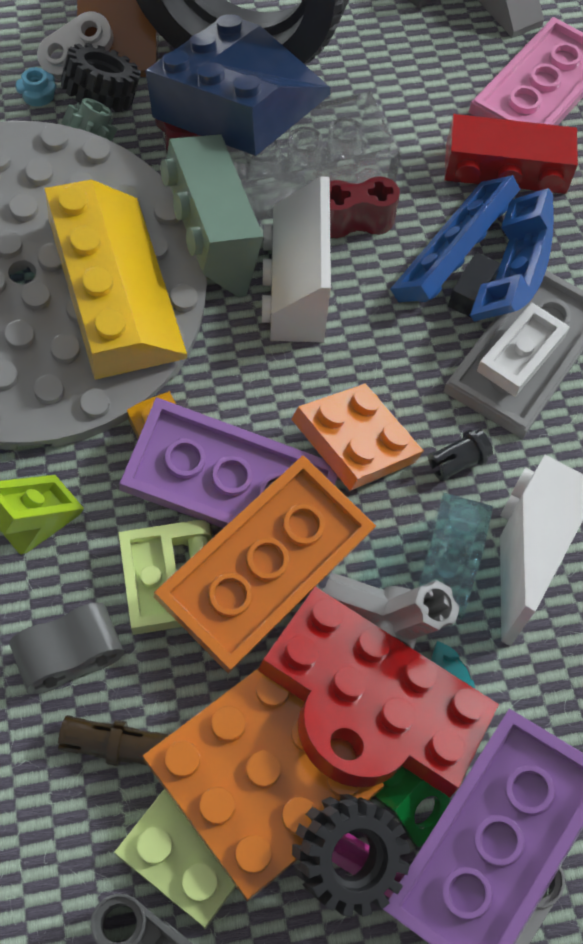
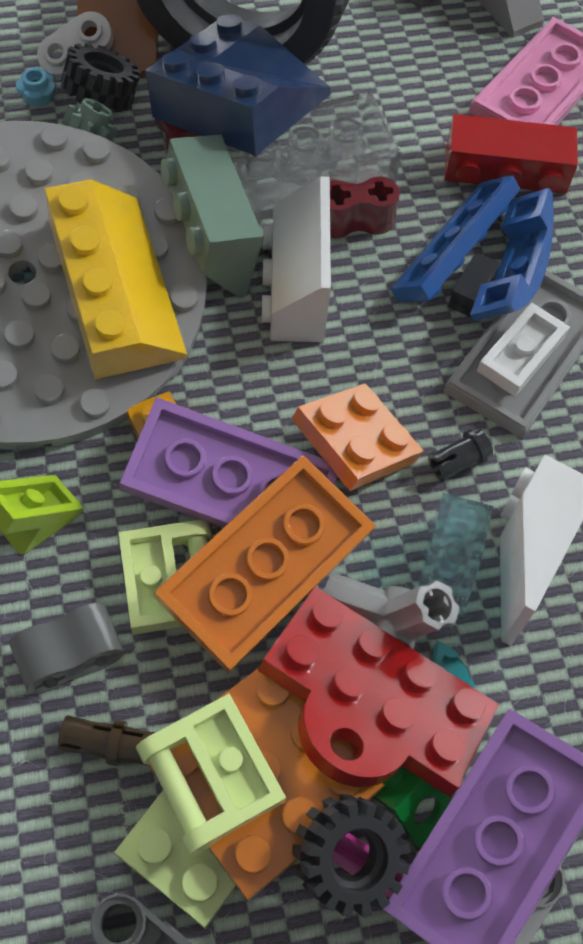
none -> yellowish green plate [136,693,286,856]

